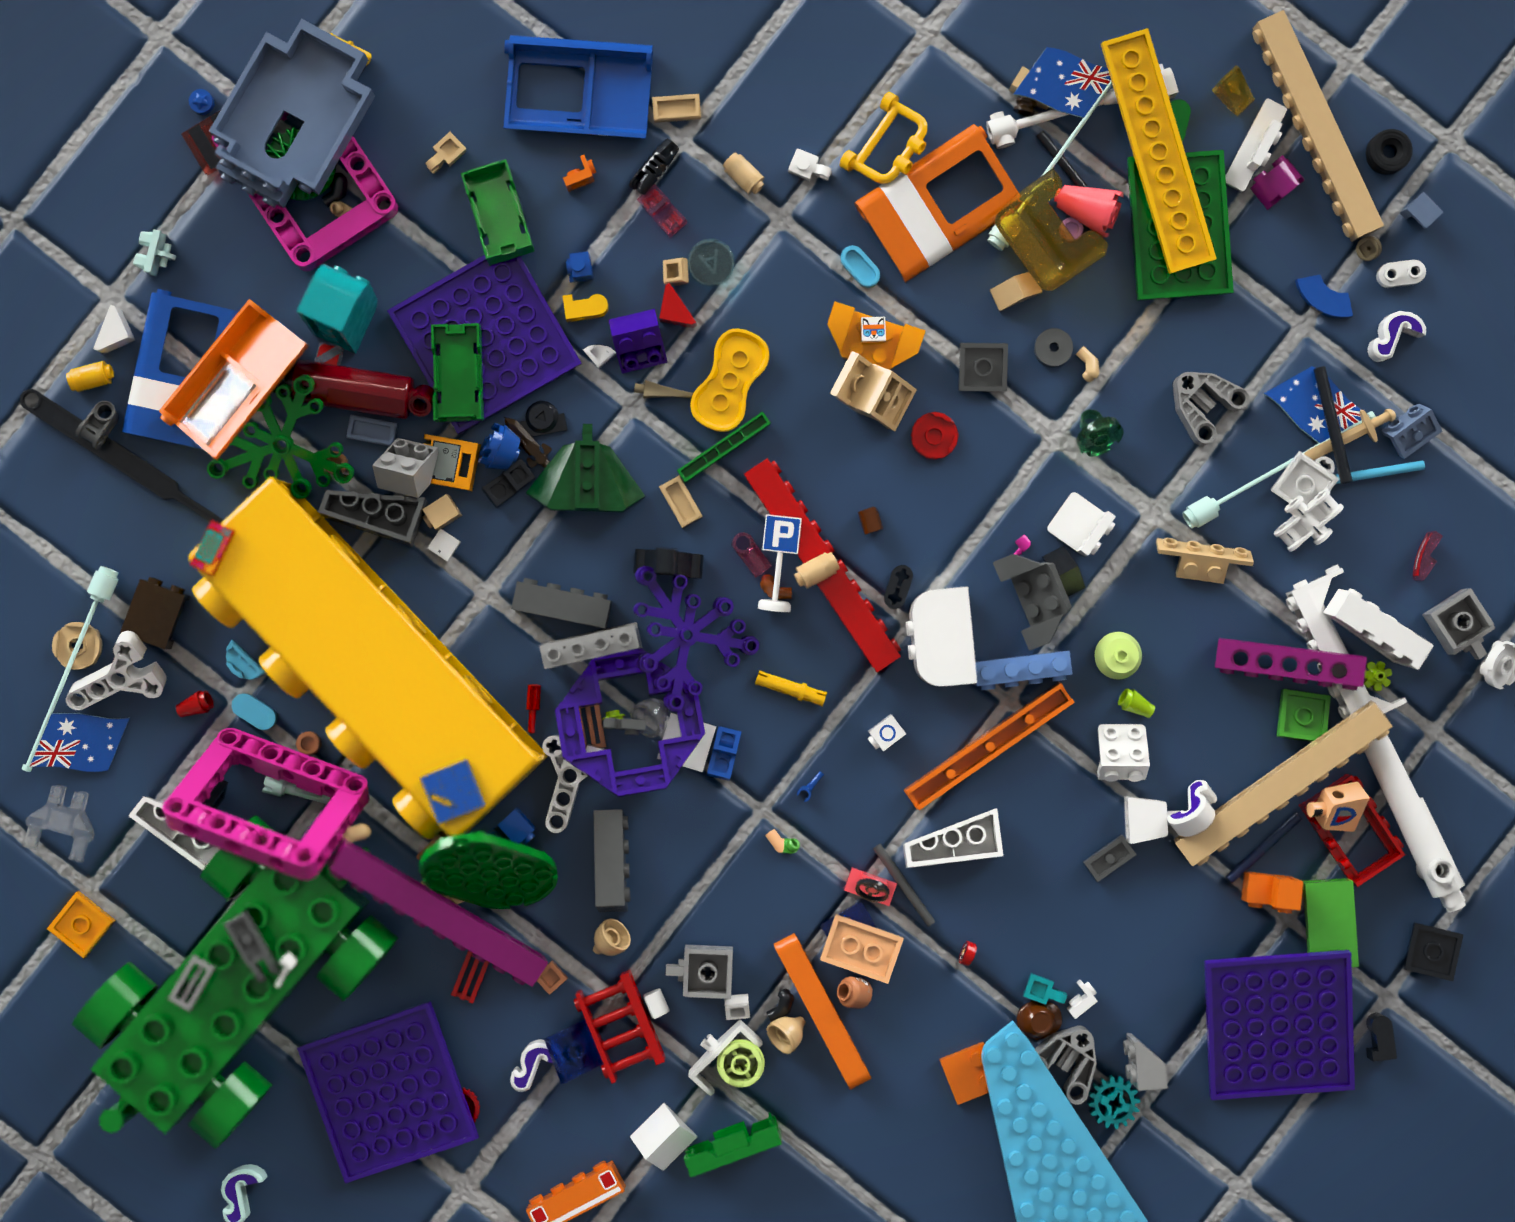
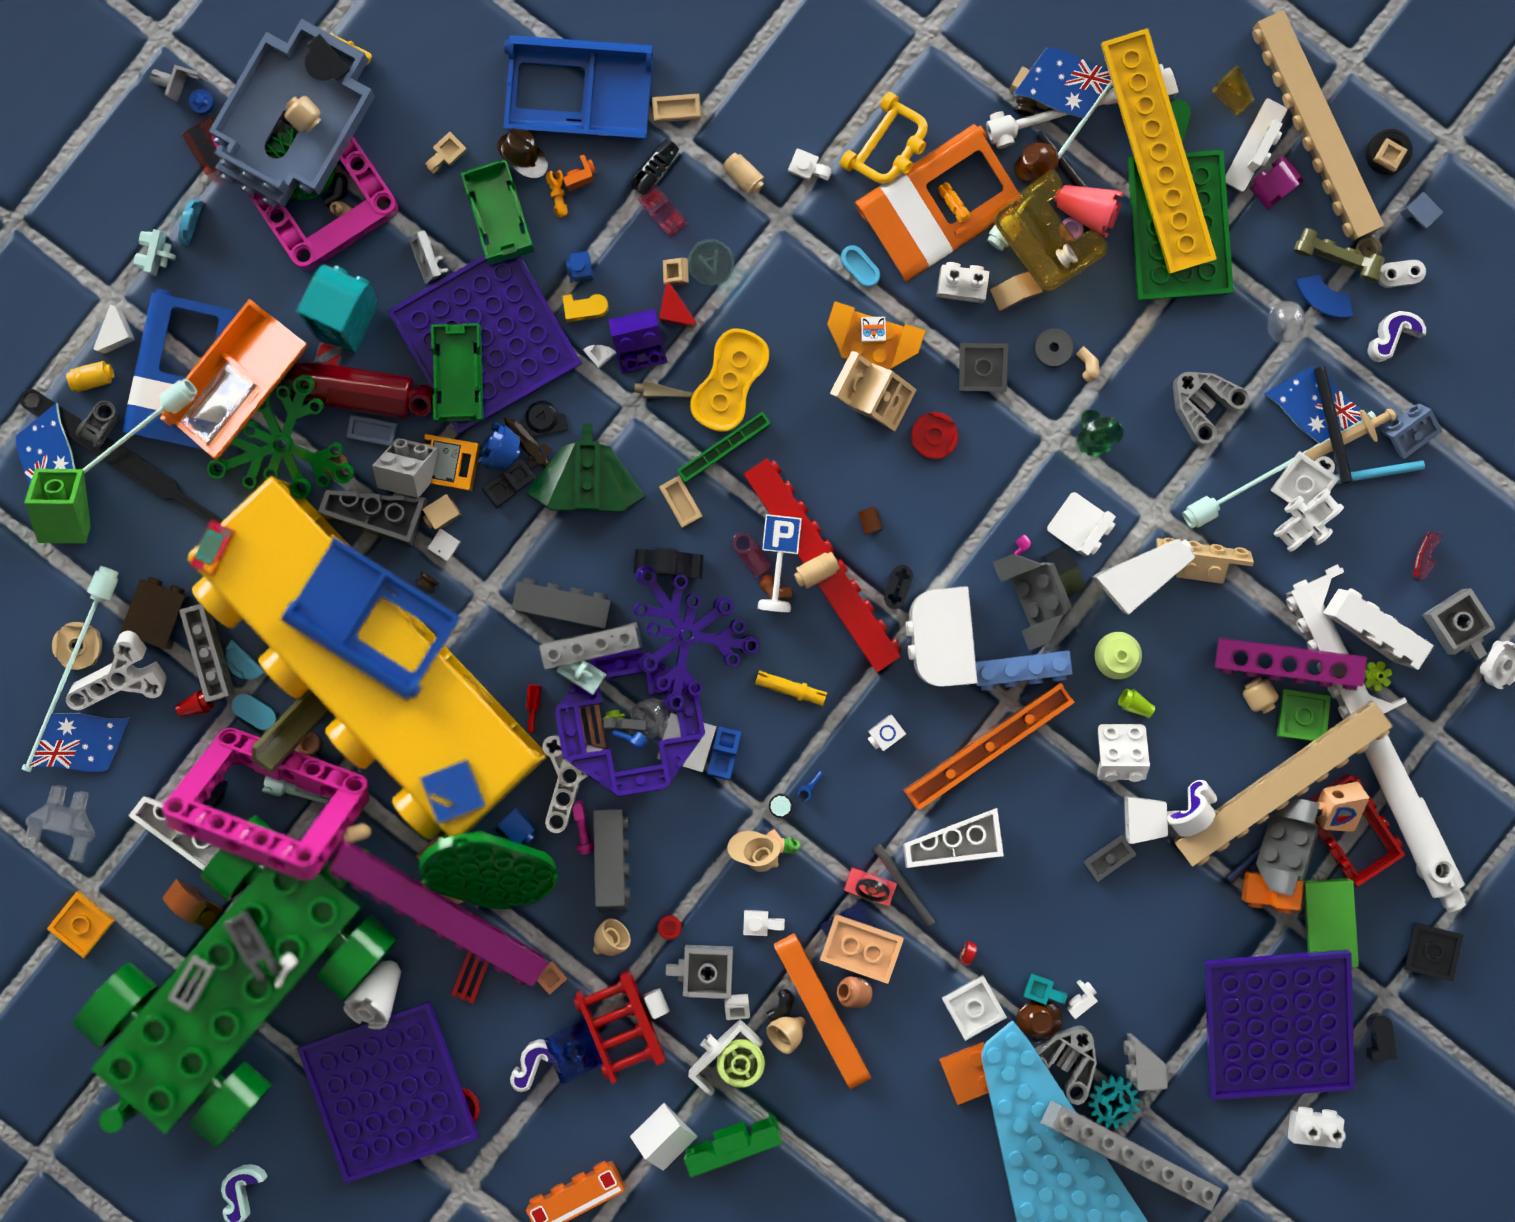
none -> flag [15,379,197,486]
none -> bright green slope [24,469,91,543]
none -> light grey bracket [150,65,208,102]
none -> dark orange brick [163,879,223,929]
none -> medium azure tile [178,199,203,246]
none -> light grey brick [179,604,236,702]
none -> olive panel [252,689,330,773]
none -> blue piece [281,537,460,701]
none -> tan head [285,96,321,133]
none -> black piece [305,34,350,81]
none -> white cone [344,960,401,1029]
none -> light grey plate [409,230,448,284]
none -> dark brown bush [415,572,439,593]
none -> dark brown piece [497,128,548,179]
none -> light orange piece [546,170,568,218]
none -> light aqua hips [556,660,606,695]
none -> dark pink hinge [573,800,594,855]
none -> blue hand [612,730,647,749]
none -> red tile [658,915,682,940]
none -> tan piece [727,831,781,872]
none -> white plate [743,910,785,936]
none -> light aqua tile [769,794,793,818]
none -> white brick [936,262,989,303]
none -> light orange axle [938,182,970,223]
none -> white tile [942,975,1007,1041]
none -> reddish brown hat [1015,142,1059,181]
none -> light grey brick [1040,1101,1222,1211]
none -> white bush [1056,244,1078,269]
none -> white slope [1092,539,1195,614]
none -> tan head [1243,677,1279,714]
none -> dark grey piece [1256,798,1320,896]
none -> clear hat [1267,301,1307,345]
none -> white brick [1288,1107,1346,1148]
none -> olive plate [1293,228,1385,283]
none -> tan tile [1373,138,1407,172]

